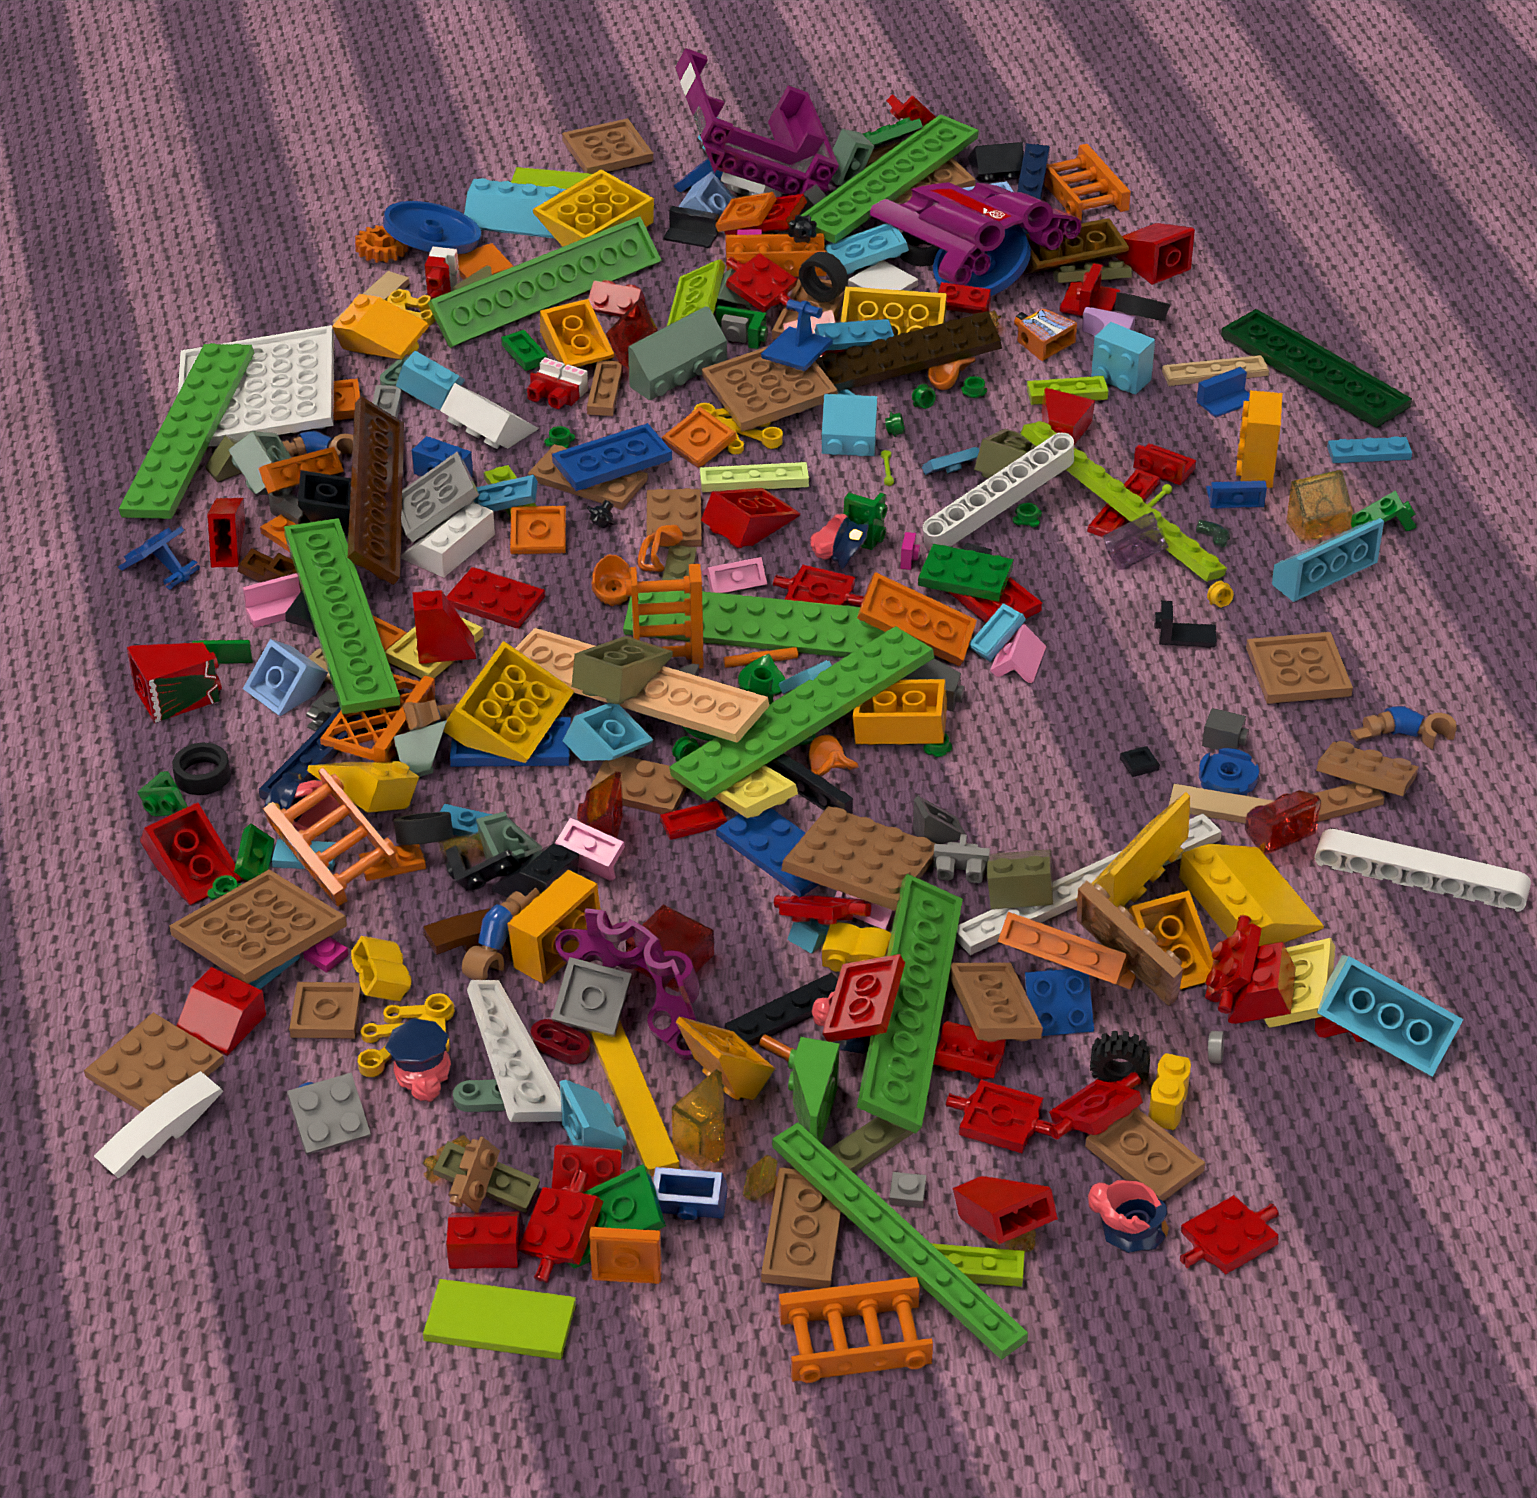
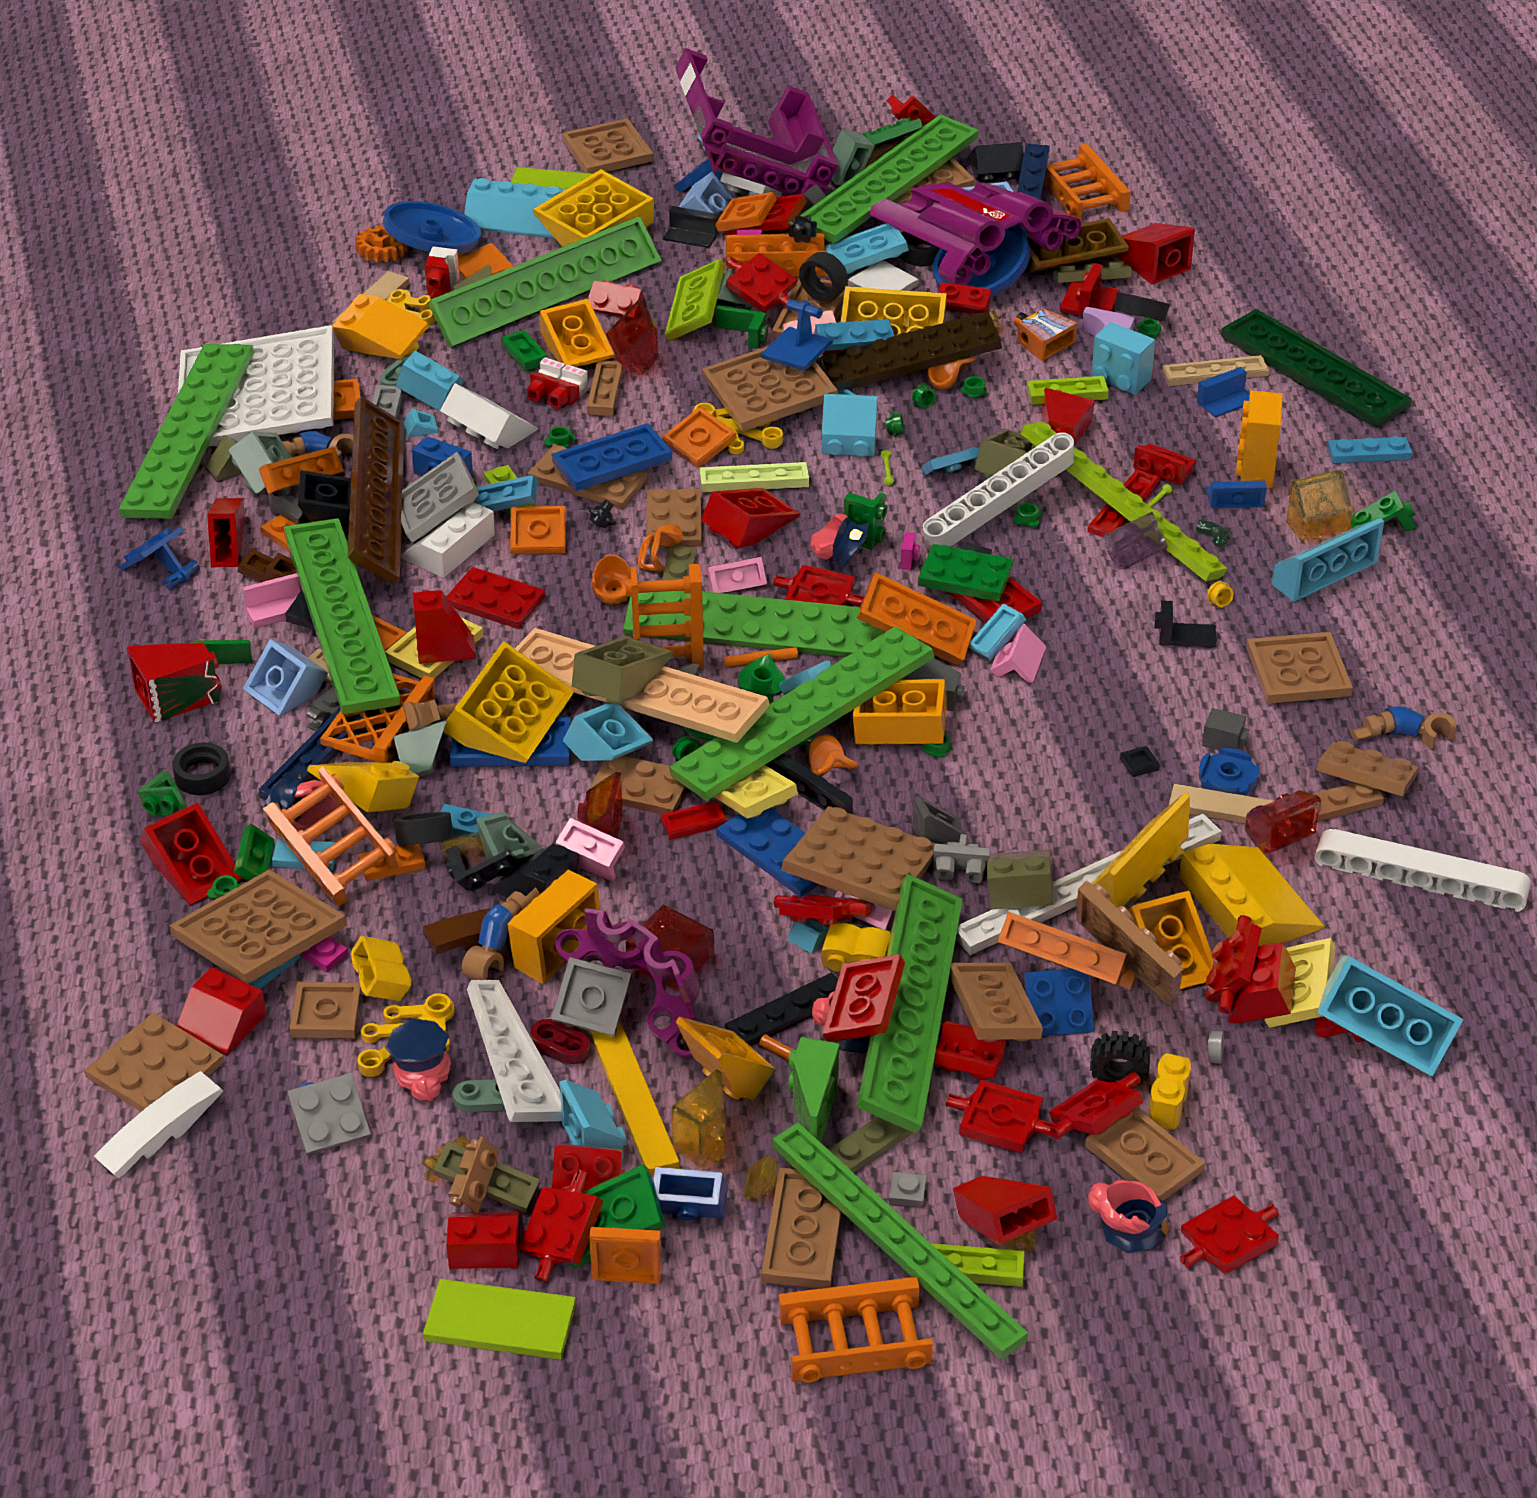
sand green slope [628,306,727,400] -> none
light grey plate [721,314,749,343] -> none
none -> medium azure slope [404,409,439,437]
none -> green plate [1136,318,1162,338]

